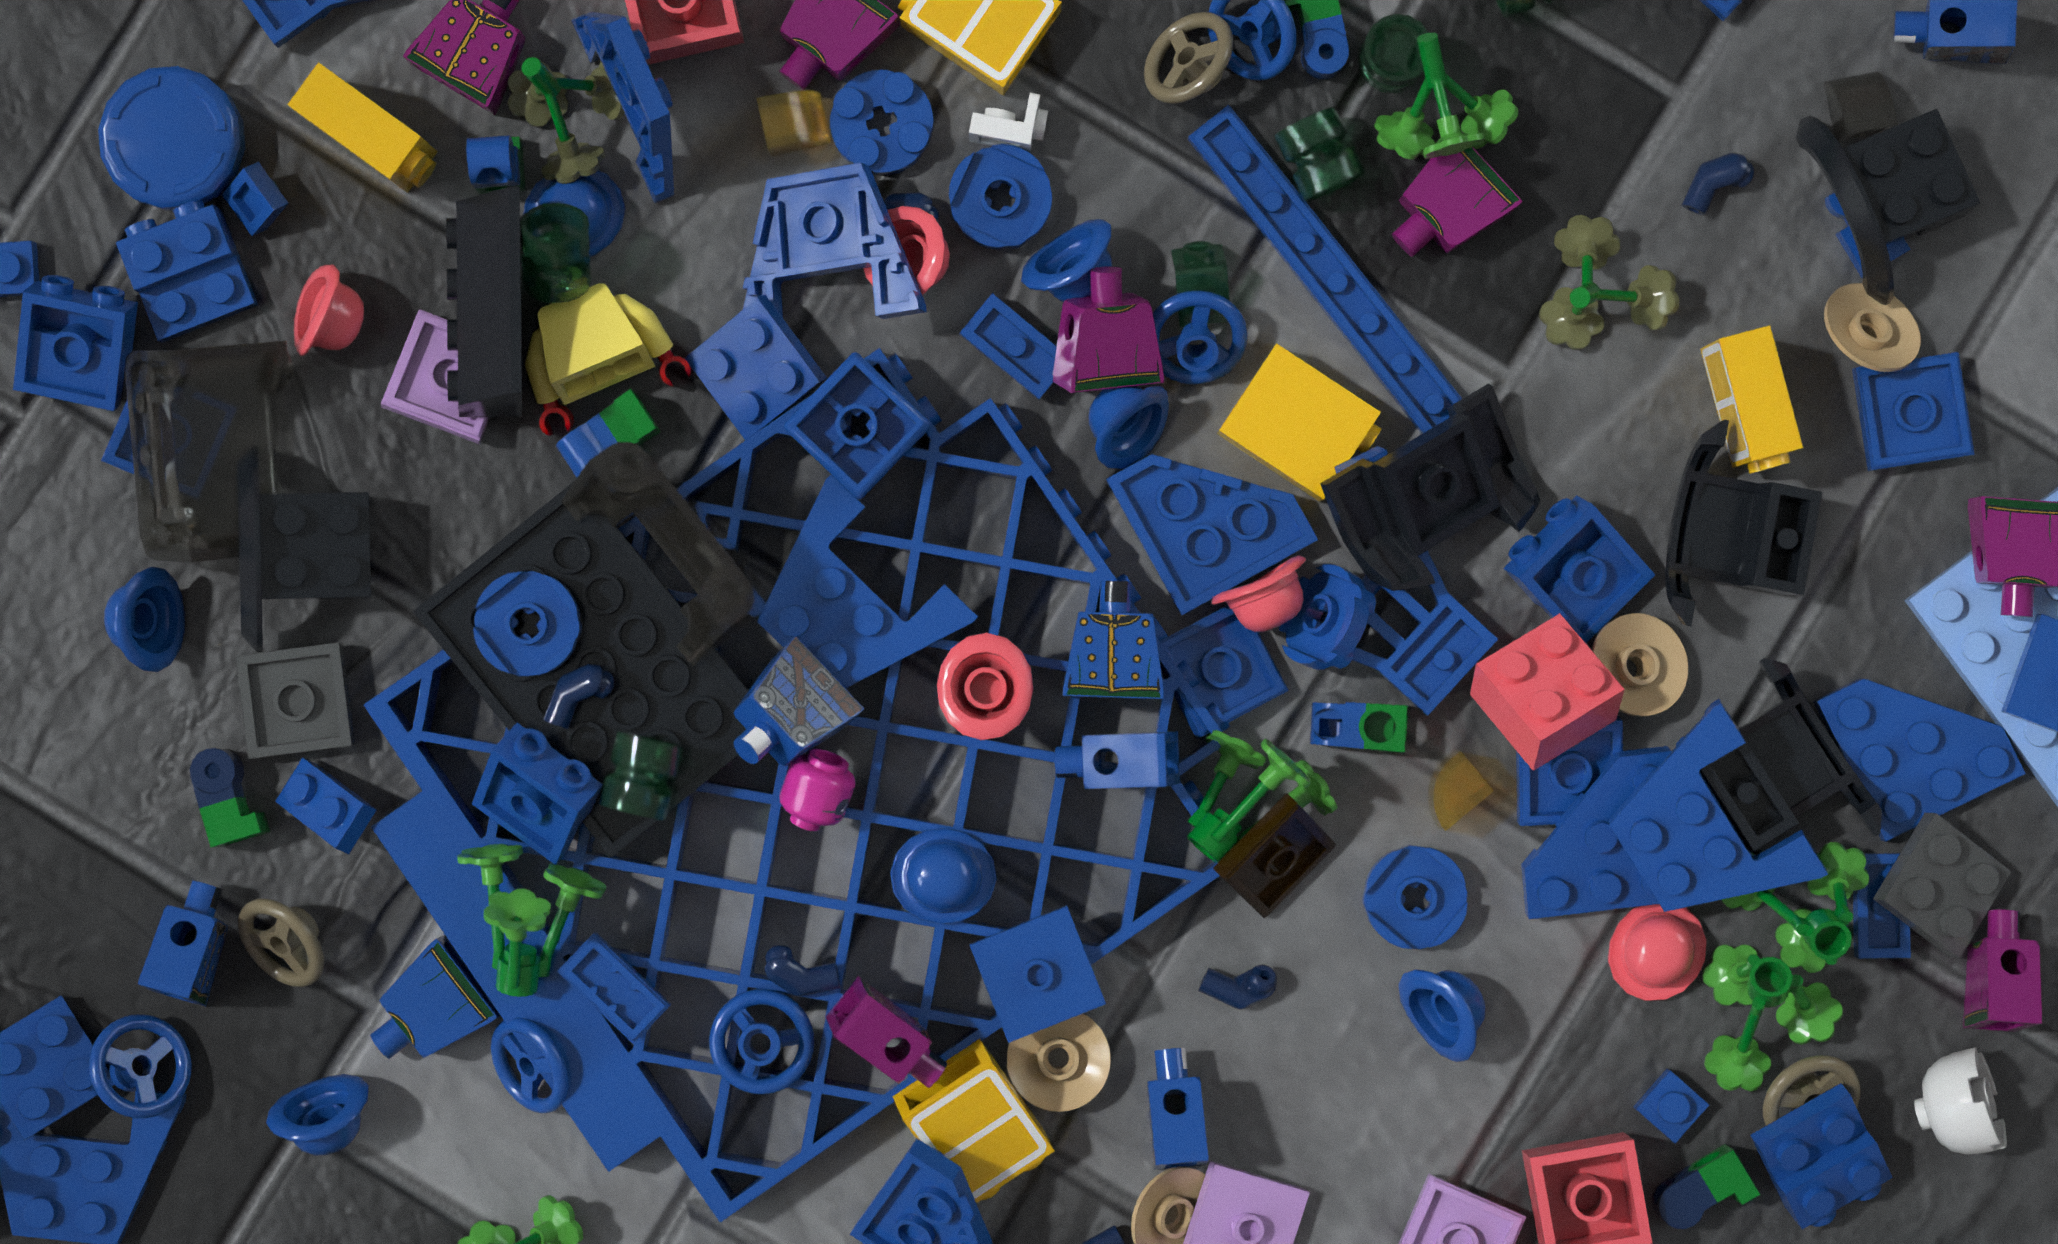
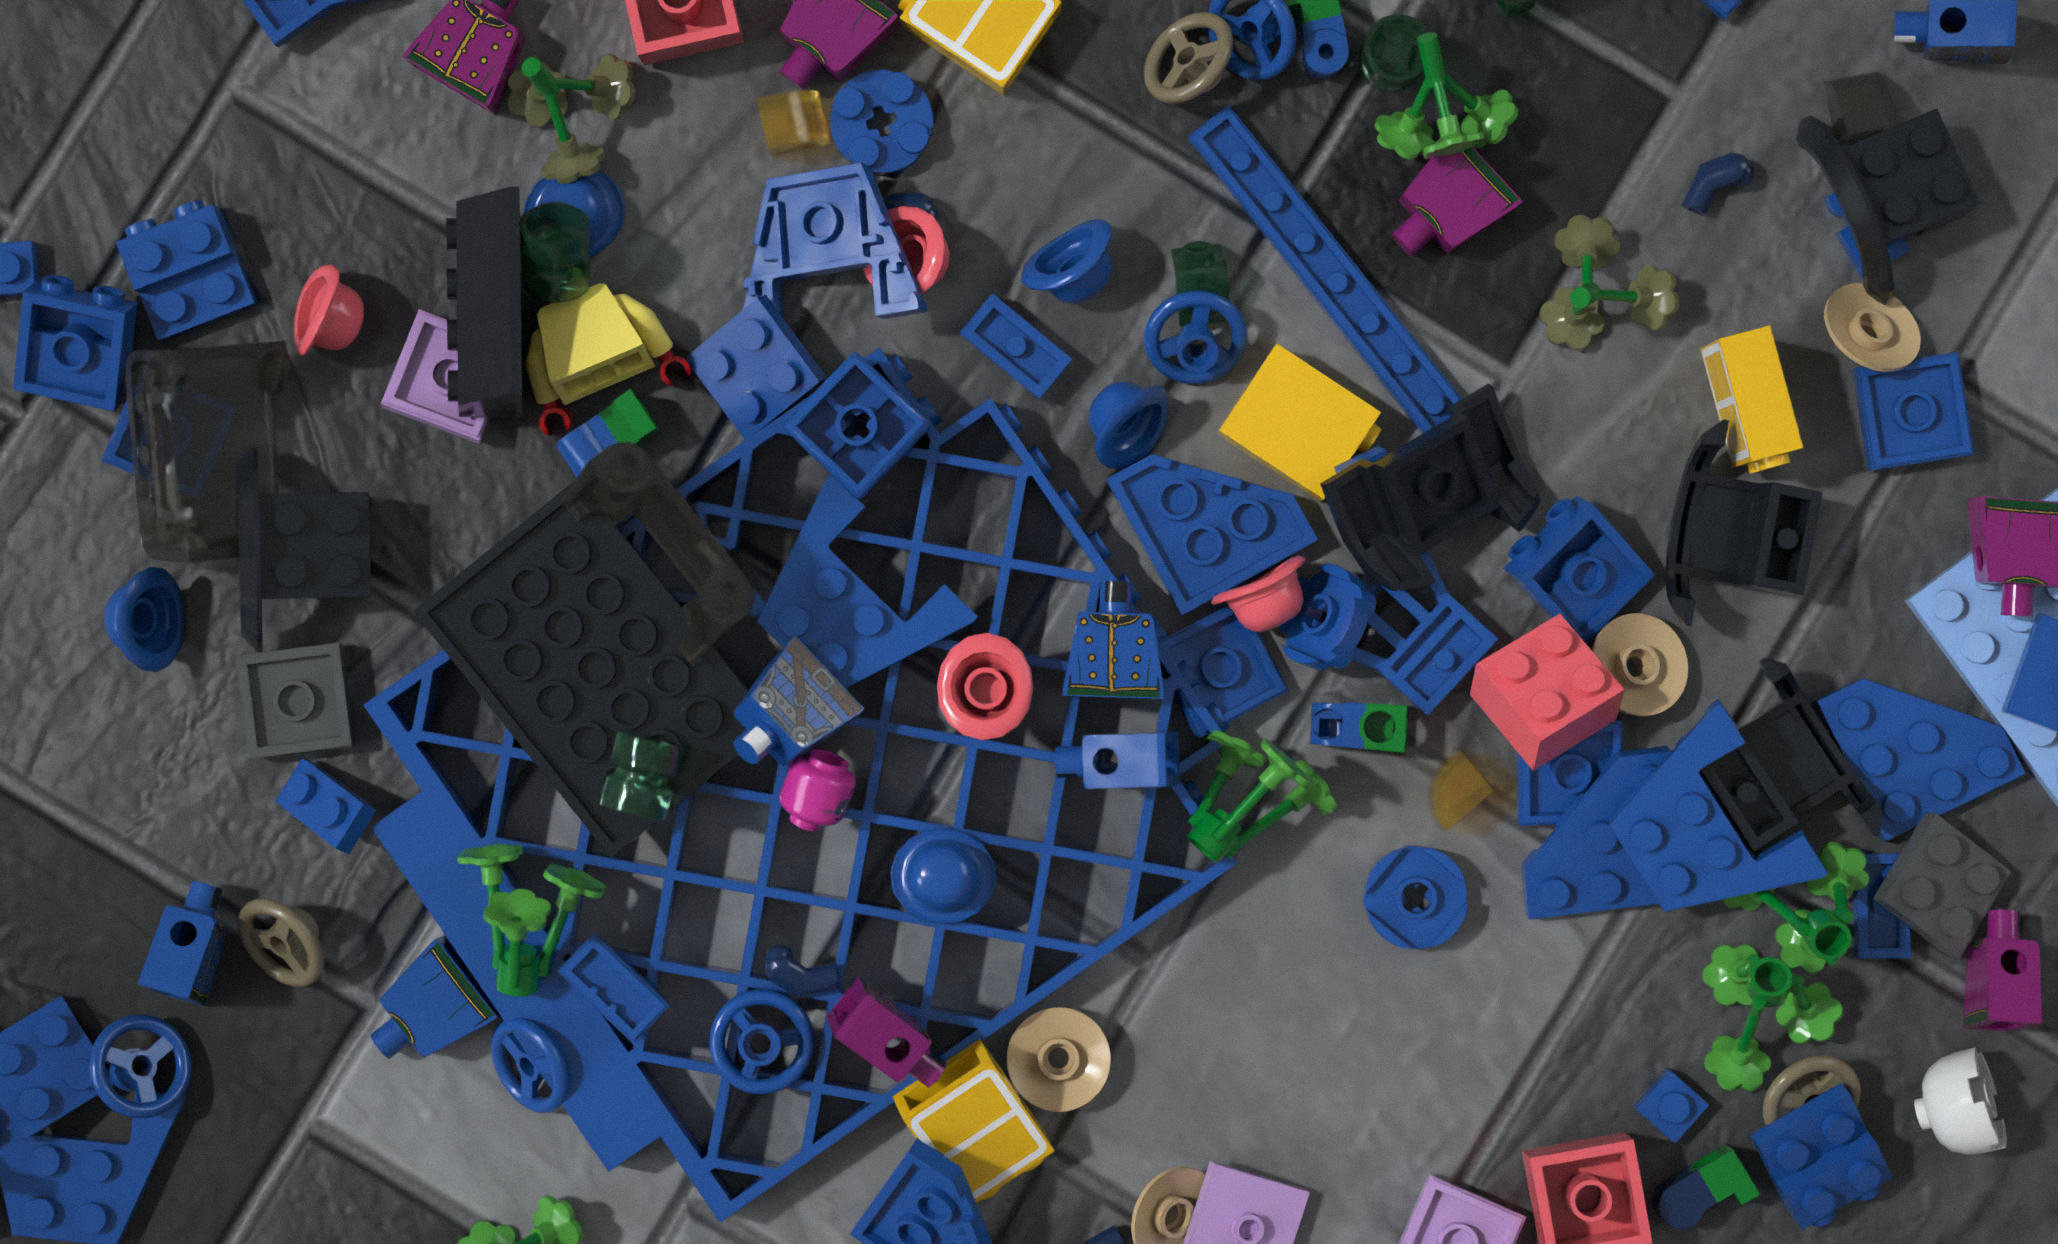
blue piece [98,66,246,211] -> none
leg [190,748,271,848] -> none
blue plate [222,162,289,236] -> none
blue hat [266,1074,369,1156] -> none
yellow brick [287,62,438,193] -> none
blue leg [466,135,526,194] -> none
blue plate [472,723,603,865] -> none
blue plate [473,571,582,677] -> none
dark blue arm [543,664,614,729] -> none
blue wing [572,12,674,203] -> none
blue plate [949,144,1052,250] -> none
white bracket [969,93,1048,153] -> none
blue plate [969,905,1106,1043] -> none
magenta torso [1053,266,1164,393] -> none
blue torso [1147,1048,1209,1170] -> none
dark blue arm [1198,964,1277,1010] -> none
dark brown plate [1213,793,1336,918] -> none
clear green wheel [1274,107,1366,202] -> none
blue hat [1398,969,1485,1062] -> none
coral hat [1608,904,1707,1001] -> none

